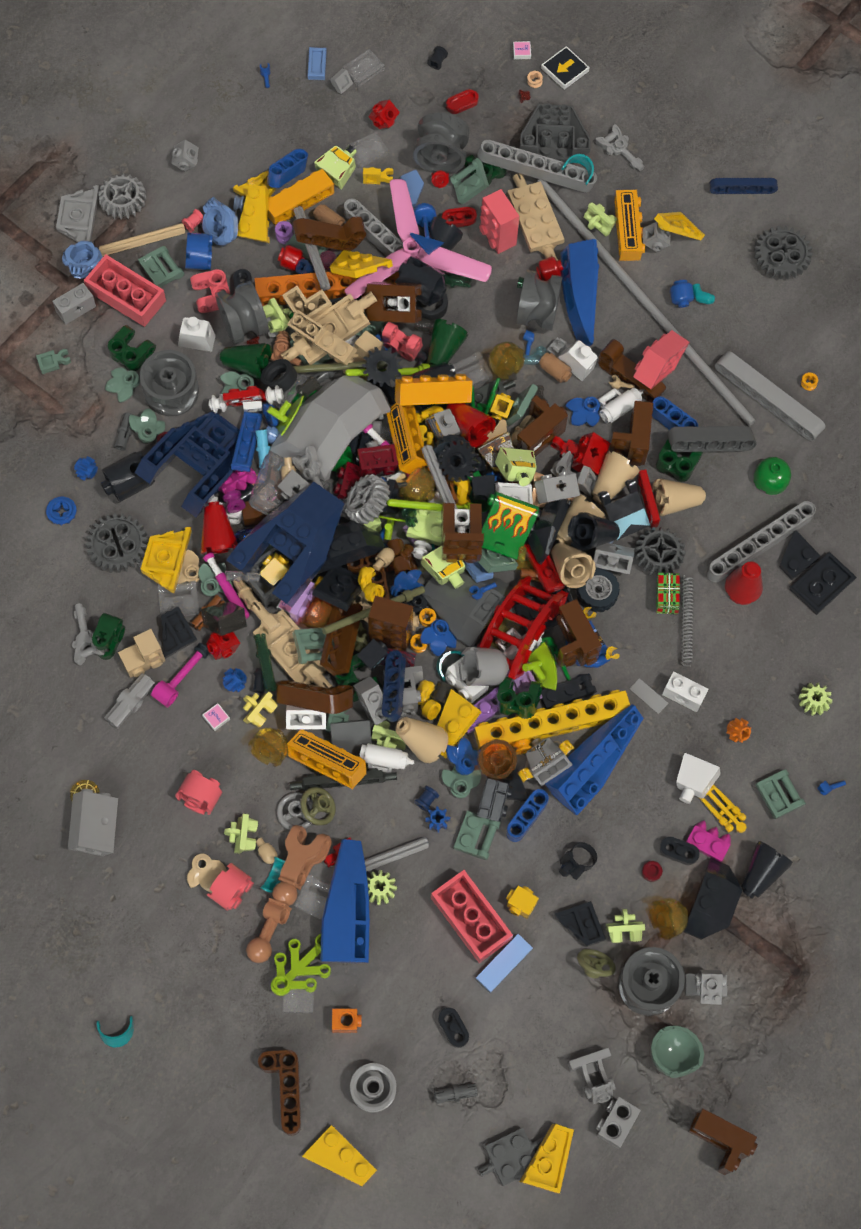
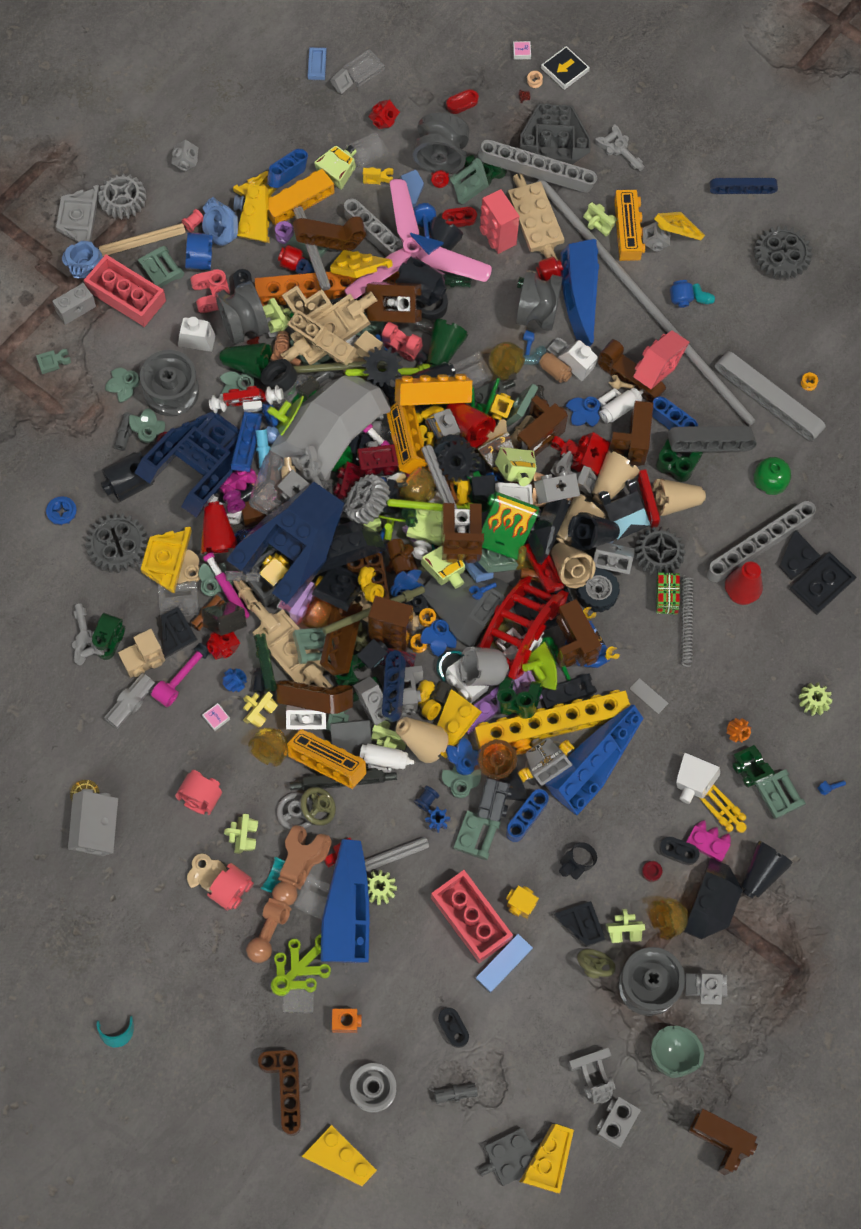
blue gear [74,456,98,481] -> none
dark green piece [108,325,156,371] -> none
tan cylinder [256,838,277,864] -> none
blue hand [260,63,271,88] -> none
medium nougat head [313,204,345,226] -> none
clear pink tile [320,250,337,269] -> none
tan cylinder [373,548,395,571] -> none
black bush [428,46,448,70] -> none
teal helmet [561,154,594,186] -> none
white brick [662,671,709,712] -> none
none -> dark green cylinder [732,745,775,788]

